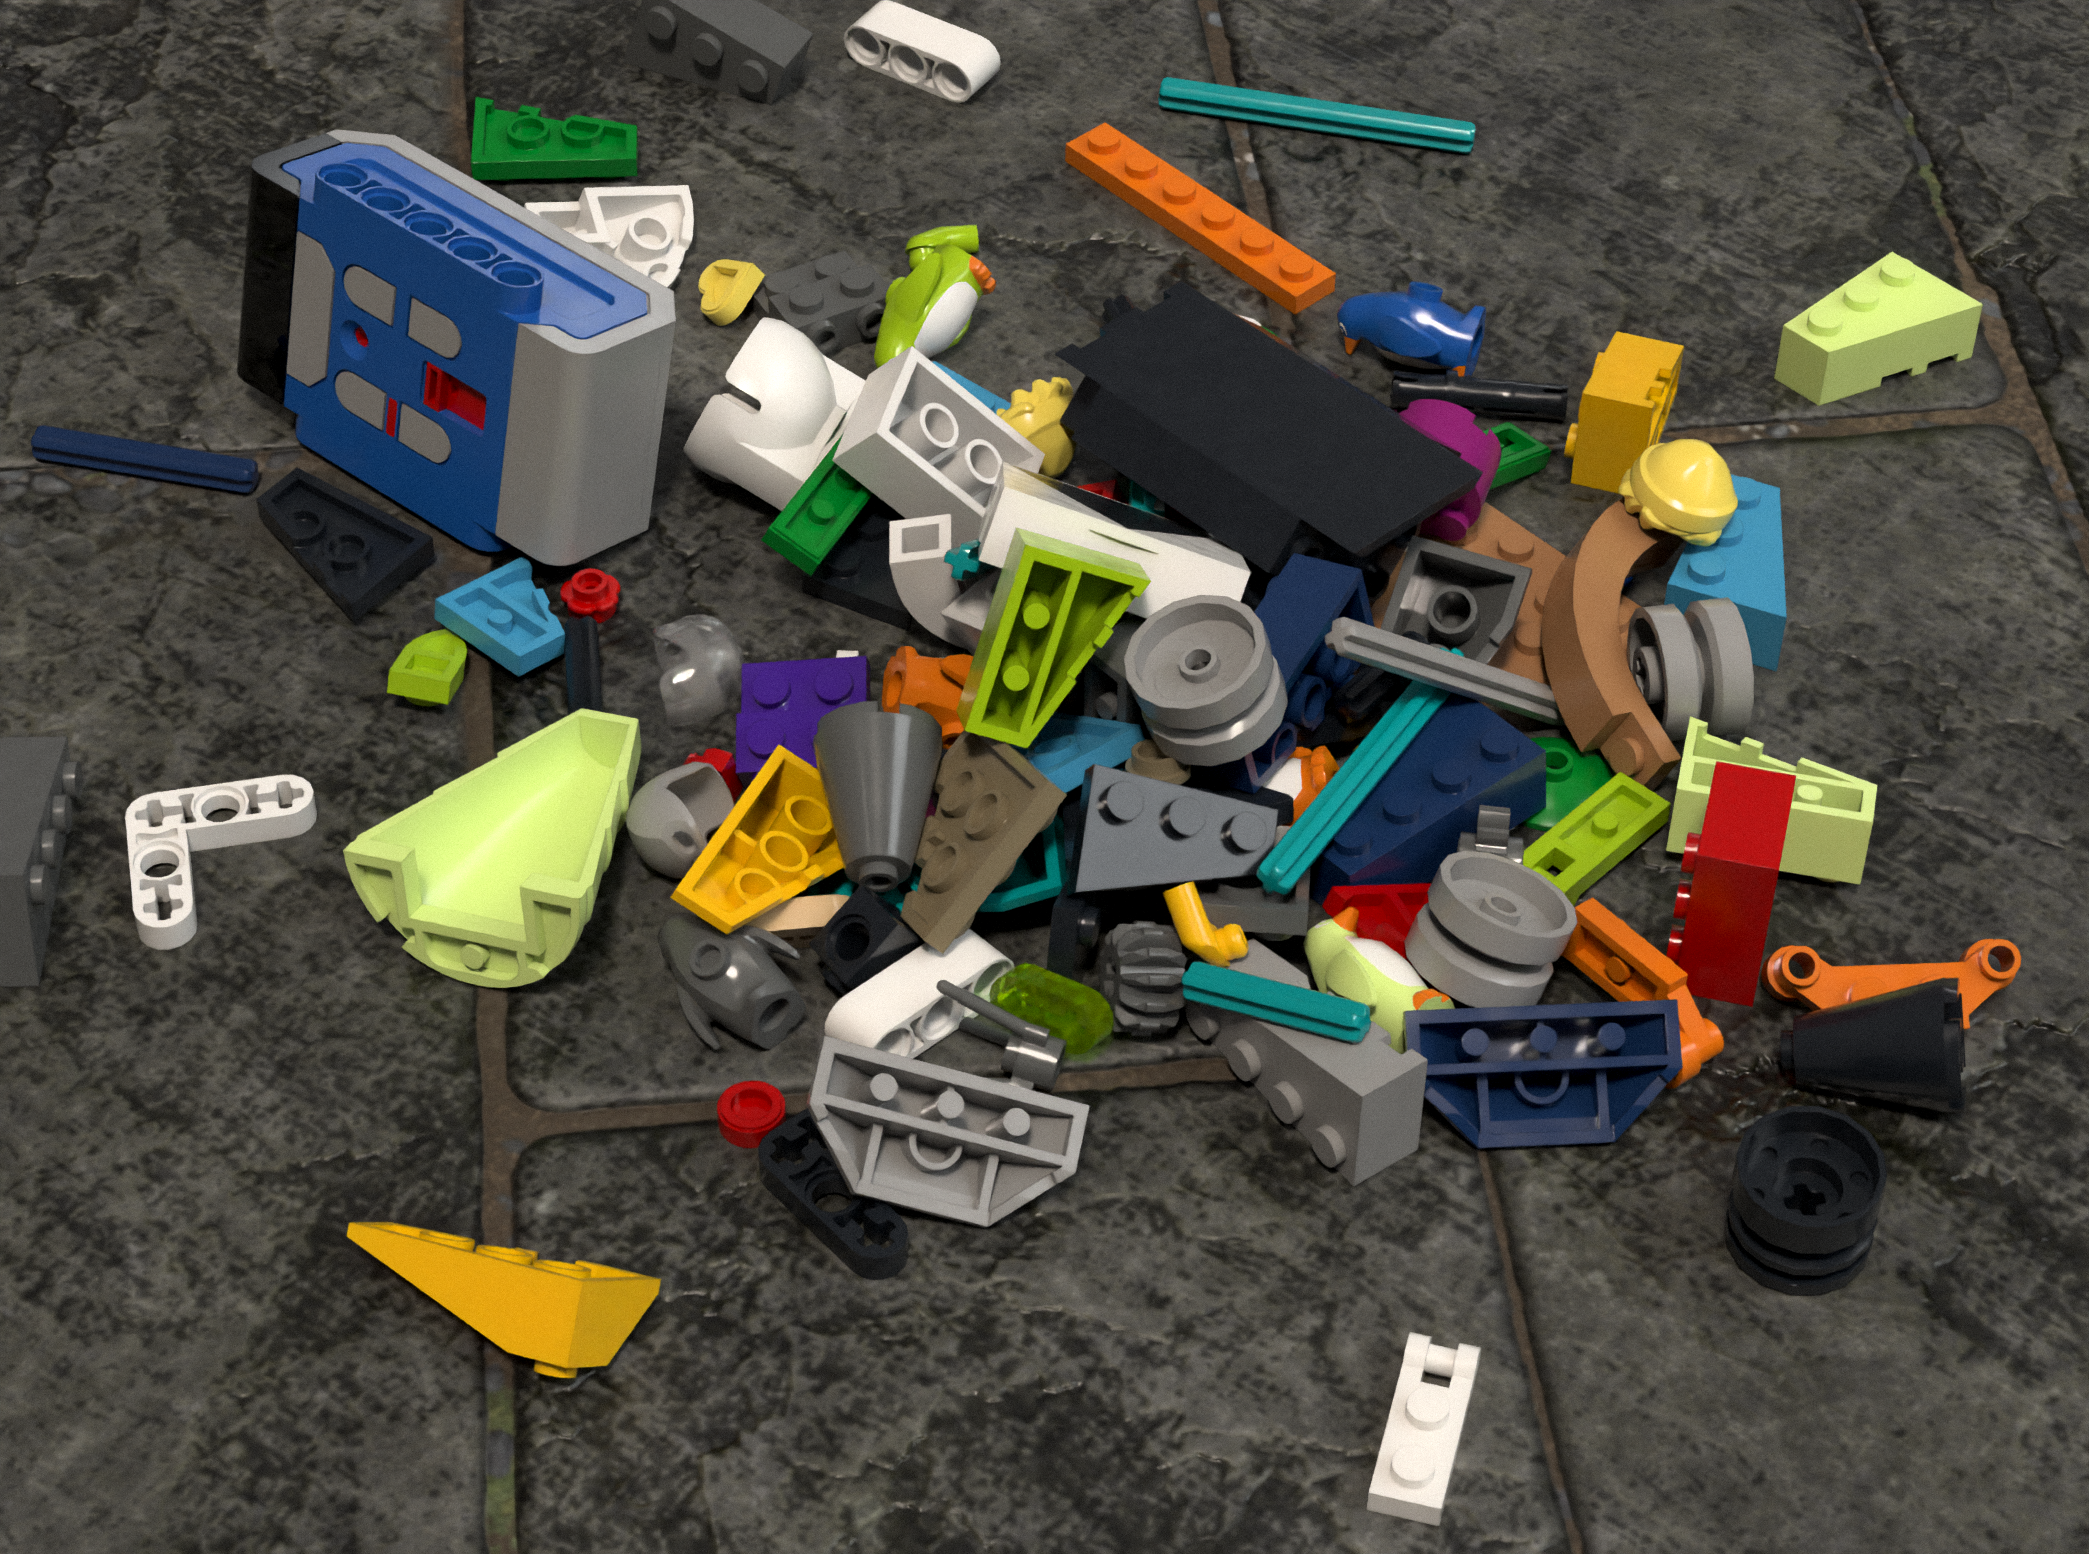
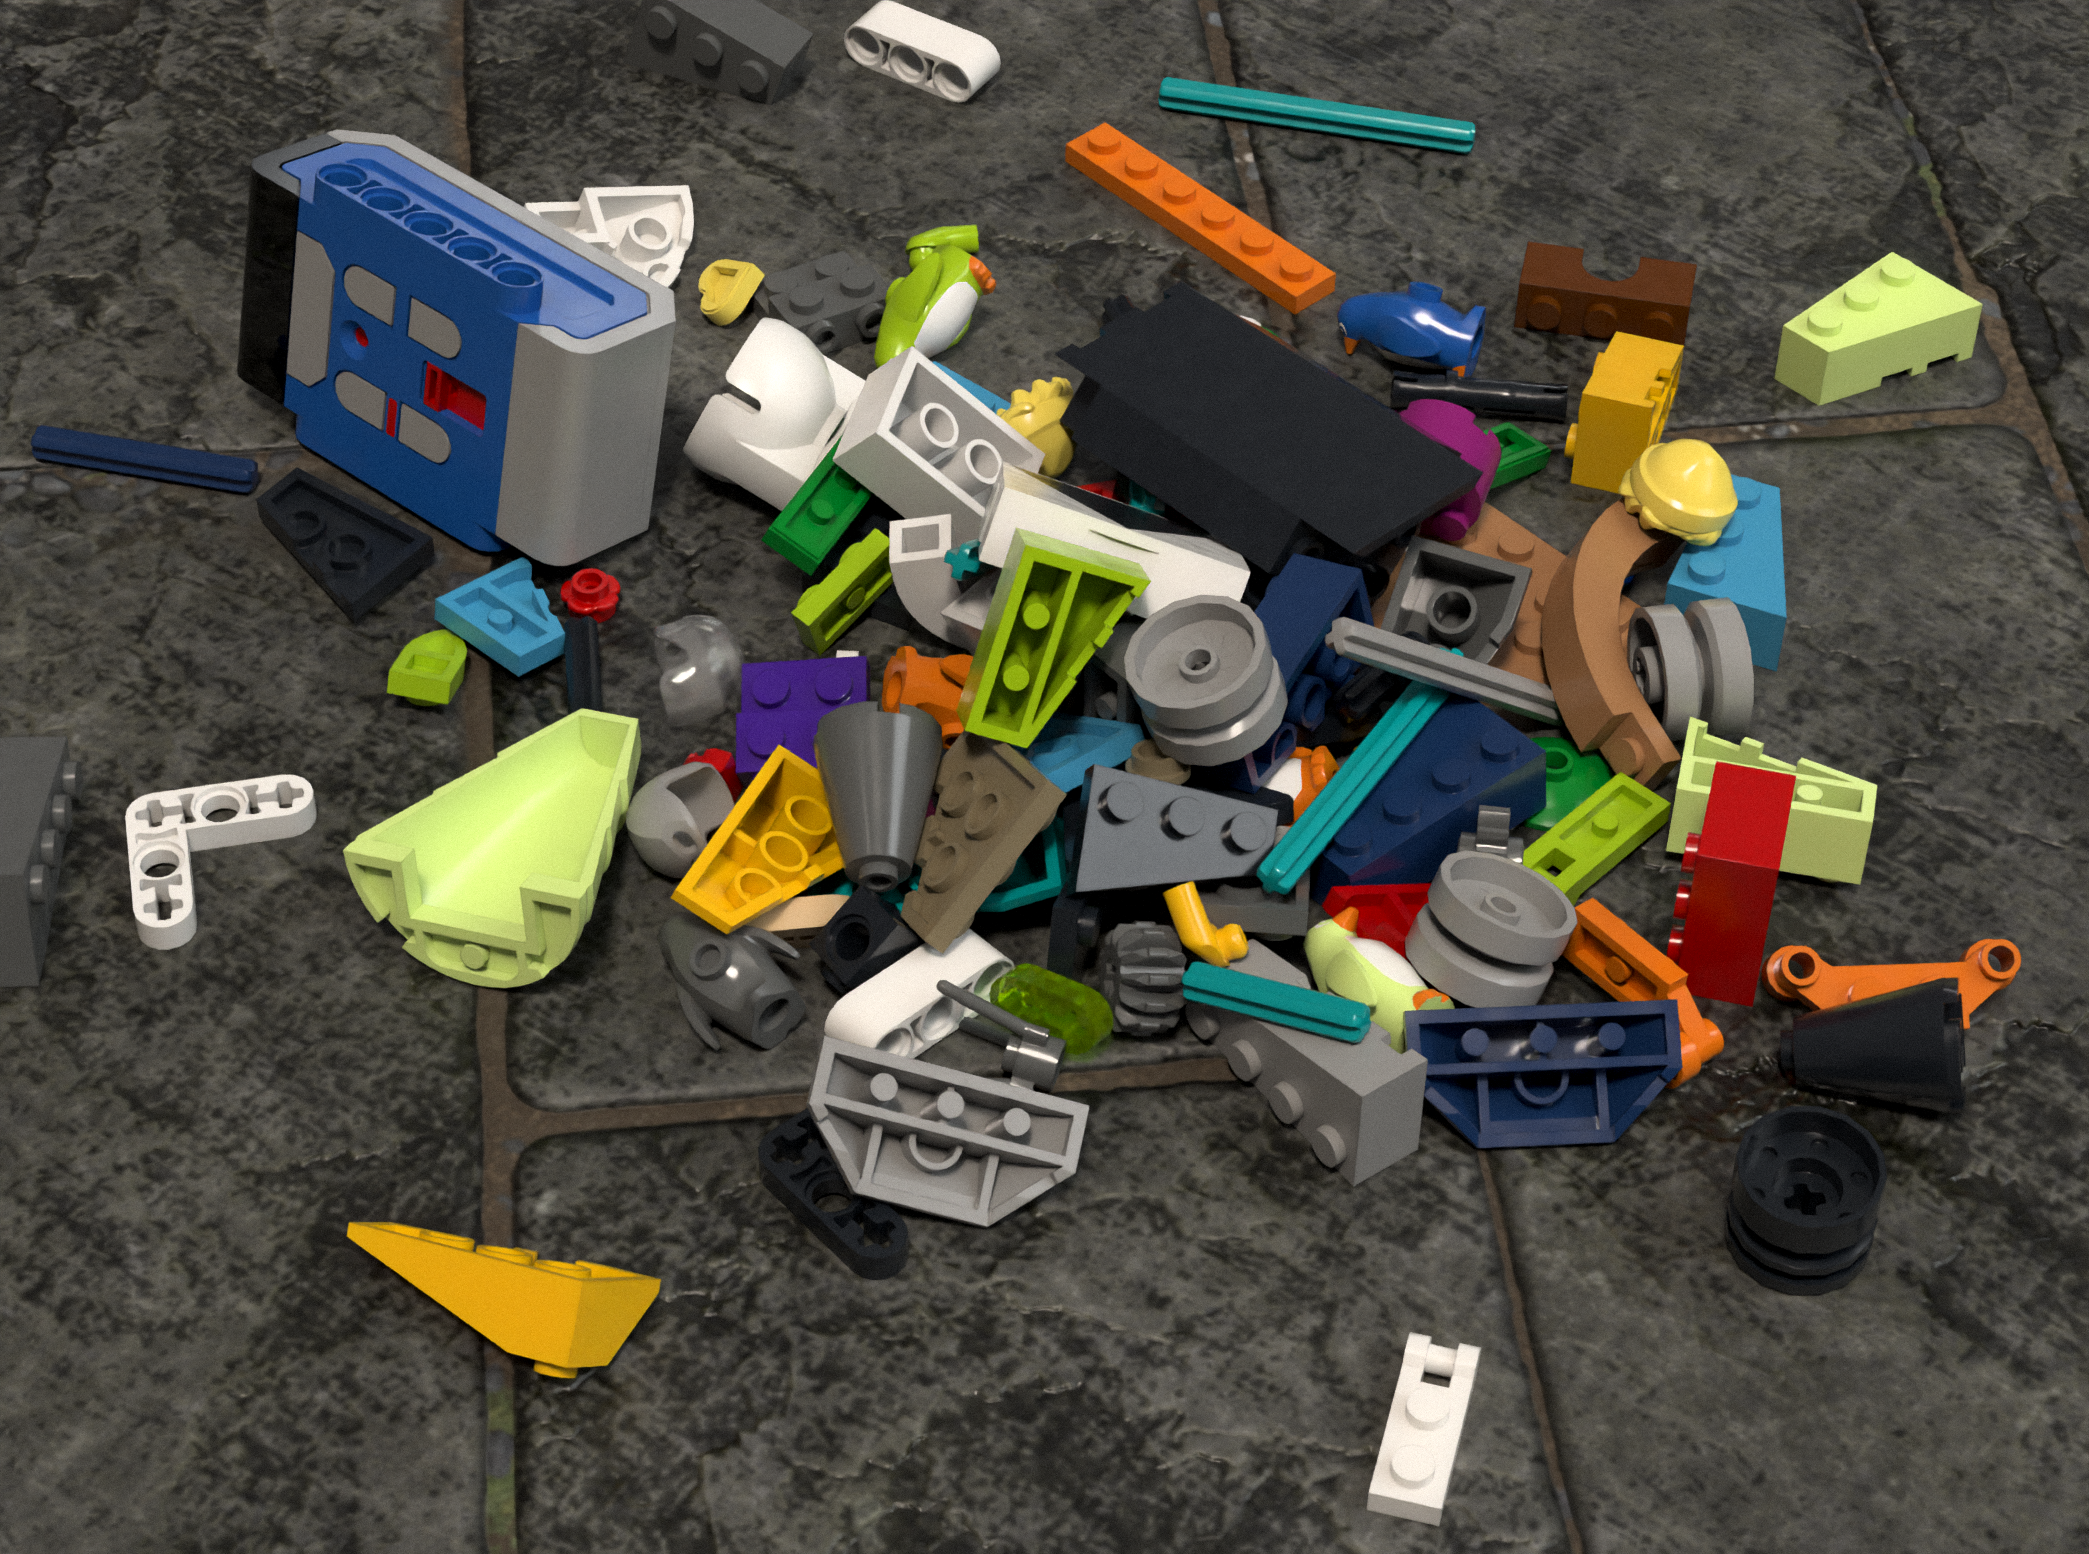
green wing [471,97,638,182] -> none
red tile [717,1080,786,1148] -> none
none -> lime plate [791,528,894,656]
none -> reddish brown arch [1514,241,1697,346]

